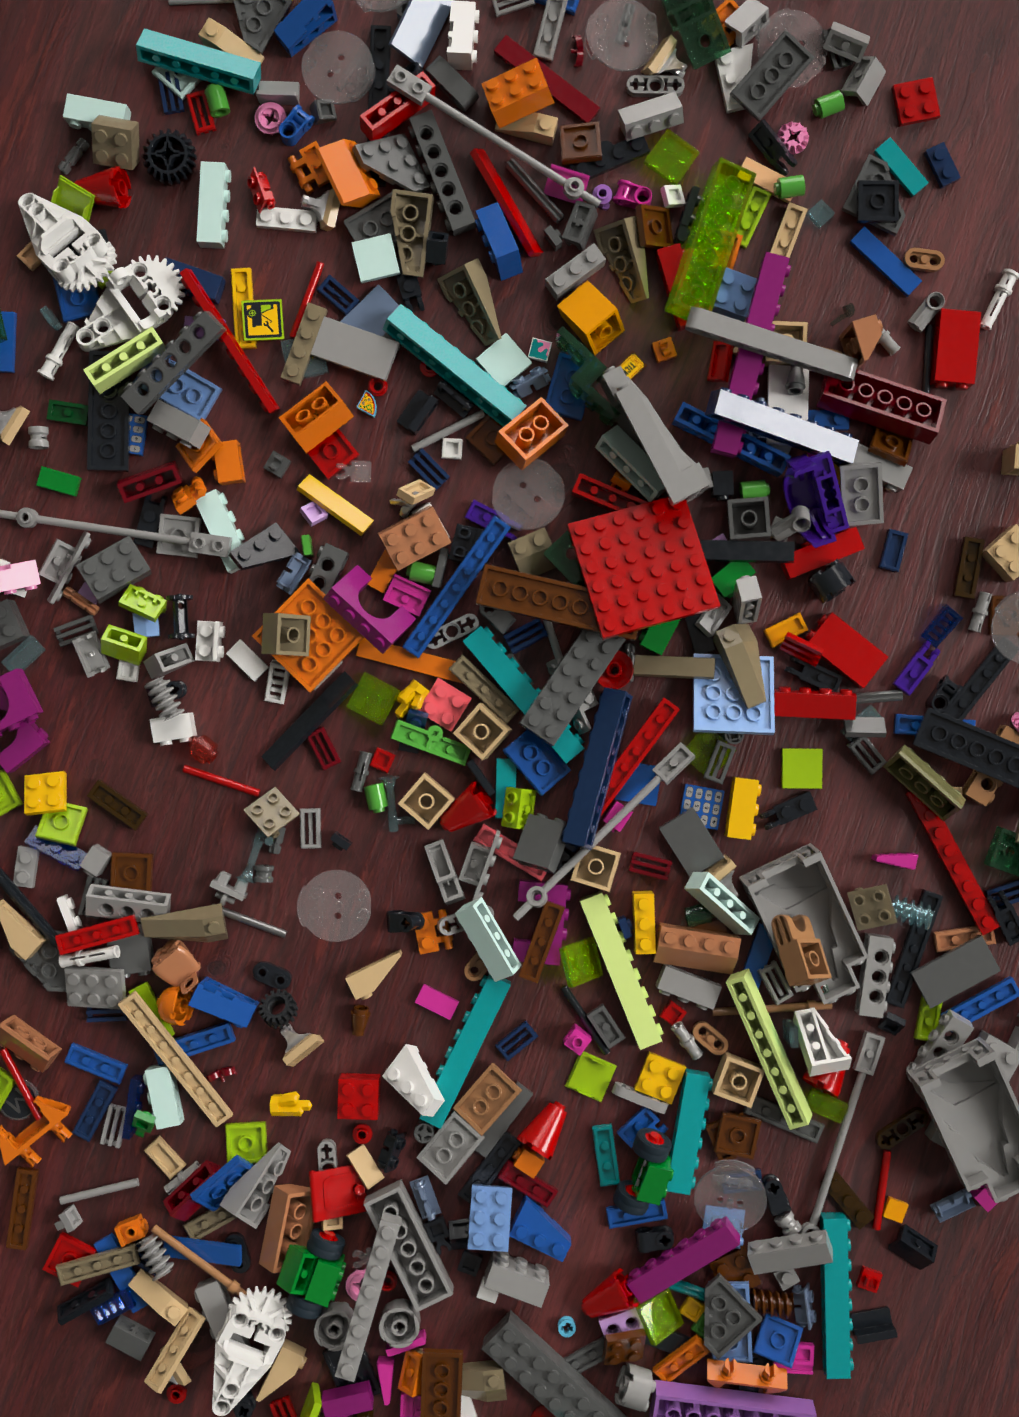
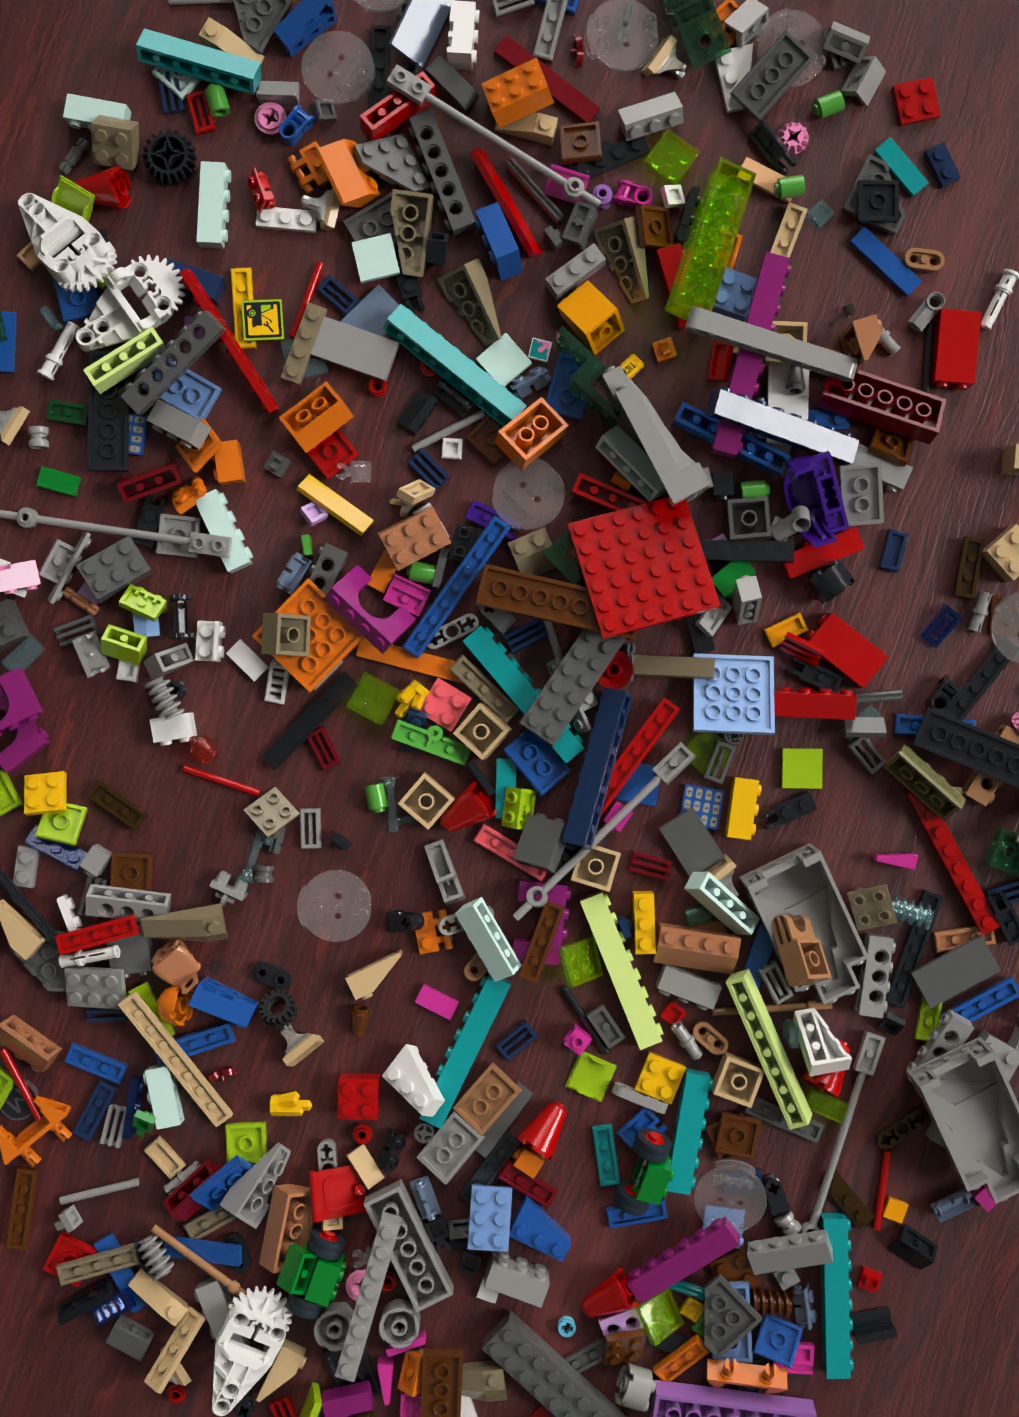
orange brick [114,1213,149,1247] -> none
flat silver bar [212,903,287,938] -> none
wing [229,522,301,571] -> none
dark grey pin [350,751,372,792] -> none
tile [357,390,377,418] -> none
red tile [370,747,396,773] -> none
light grey bracket [458,830,503,901] -> none
light grey beam [626,75,685,97] -> none
black piece [635,1225,674,1253] -> none
green brick [638,619,680,656] -> none
dark tan wedge [712,624,766,710] -> none
lime tile [730,185,772,249] -> none
dark purple hinge [892,641,940,696] -> none

